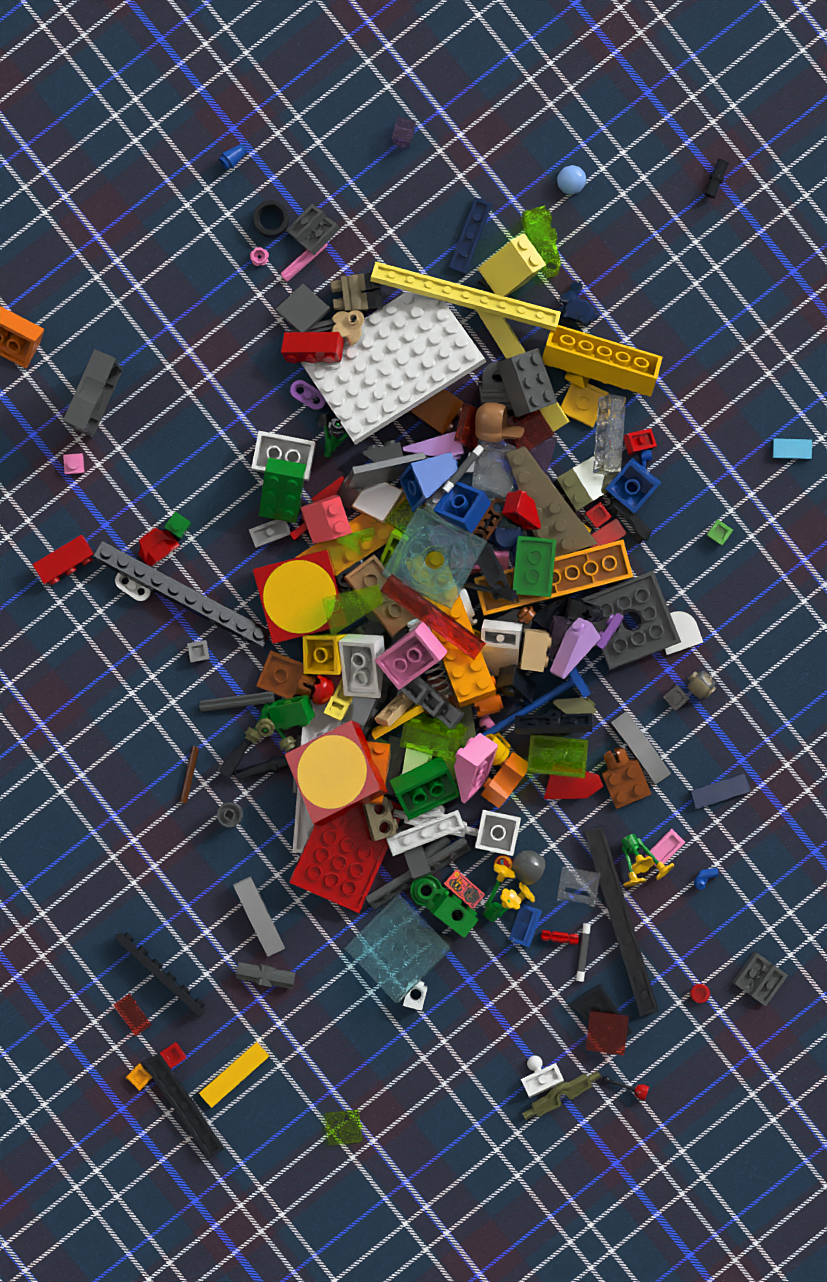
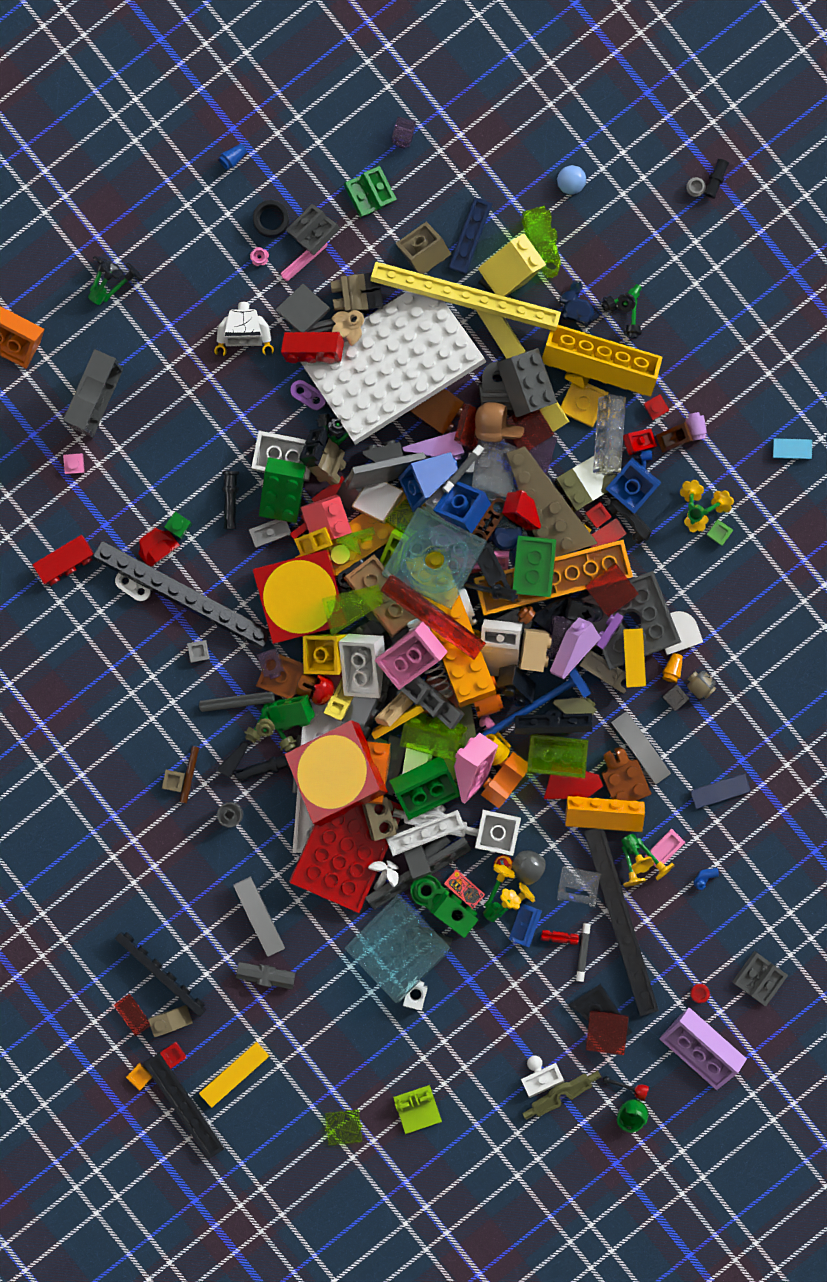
none -> plant [88,256,143,305]
none -> dark tan slope [148,1005,193,1037]
none -> dark tan plate [162,770,185,792]
none -> white torso [214,302,274,356]
none -> black pin [222,471,239,529]
none -> clear purple brick [257,649,285,680]
none -> yellow slope [294,527,333,556]
none -> hips [299,427,346,485]
none -> light yellow tile [331,545,350,565]
none -> green slope [343,166,397,218]
none -> white plant [368,861,399,890]
none -> lime hinge [393,1085,442,1134]
none -> dark tan slope [396,221,451,274]
none -> light orange brick [565,796,645,832]
none -> dark tan plate [579,650,626,694]
none -> clear red tile [585,563,639,617]
none -> black plant [601,284,642,339]
none -> green helmet [617,1099,649,1133]
none -> yellow tile [623,628,646,688]
none -> red plate [643,394,670,421]
none -> reddish brown slope [656,422,692,453]
none -> lavender slope [660,1008,747,1090]
none -> light orange cone [662,653,683,683]
none -> yellow plant [680,480,734,532]
none -> lavender brick [685,412,707,441]
none -> light grey plate [686,177,706,197]

